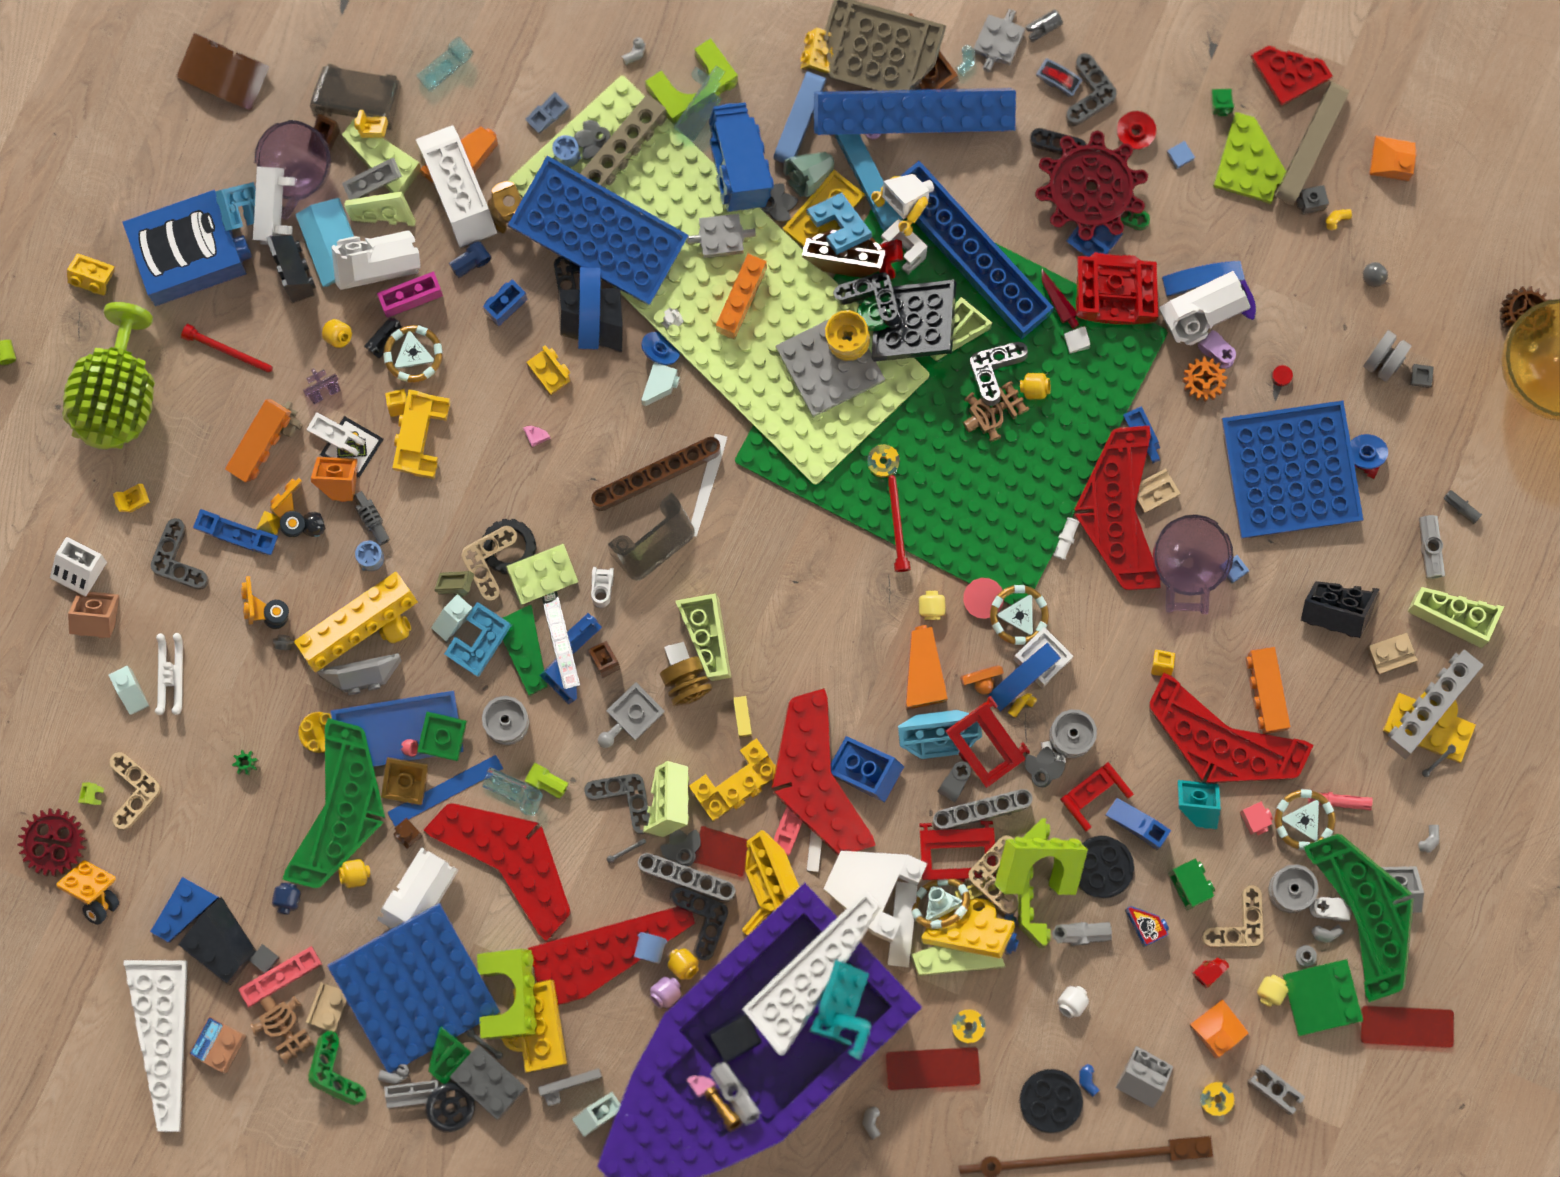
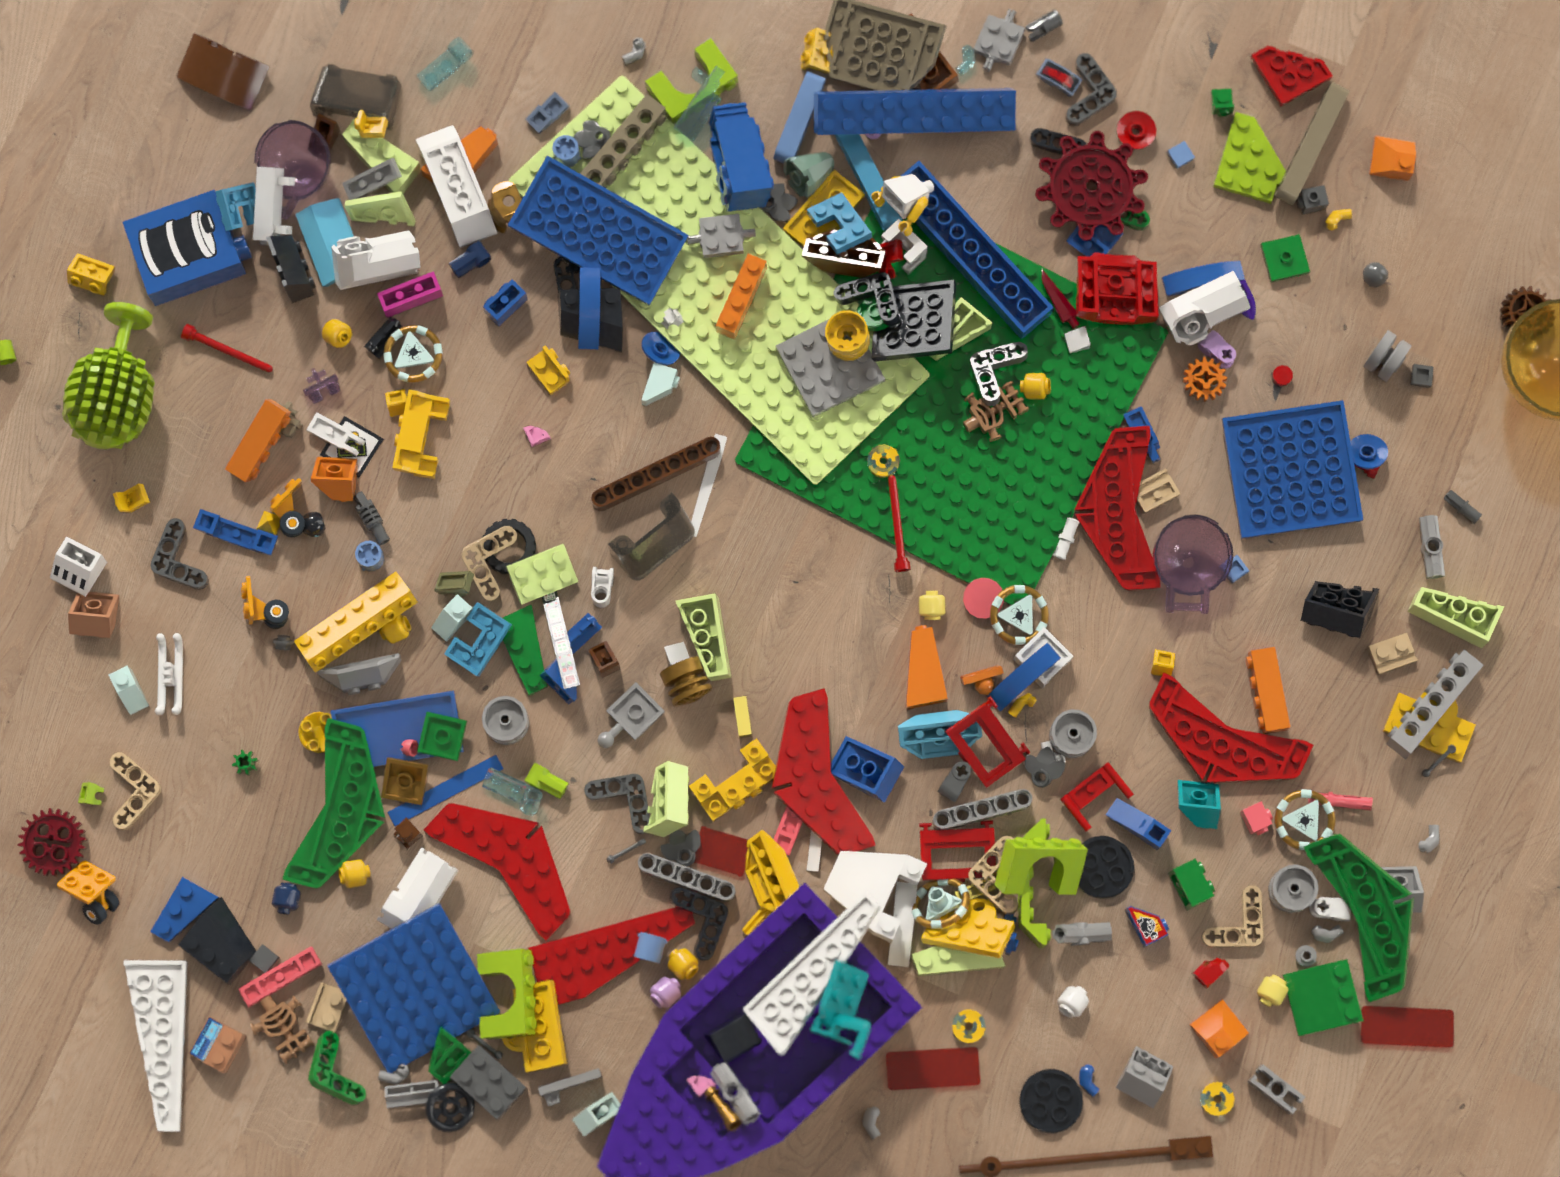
none -> green plate [1260,234,1311,282]

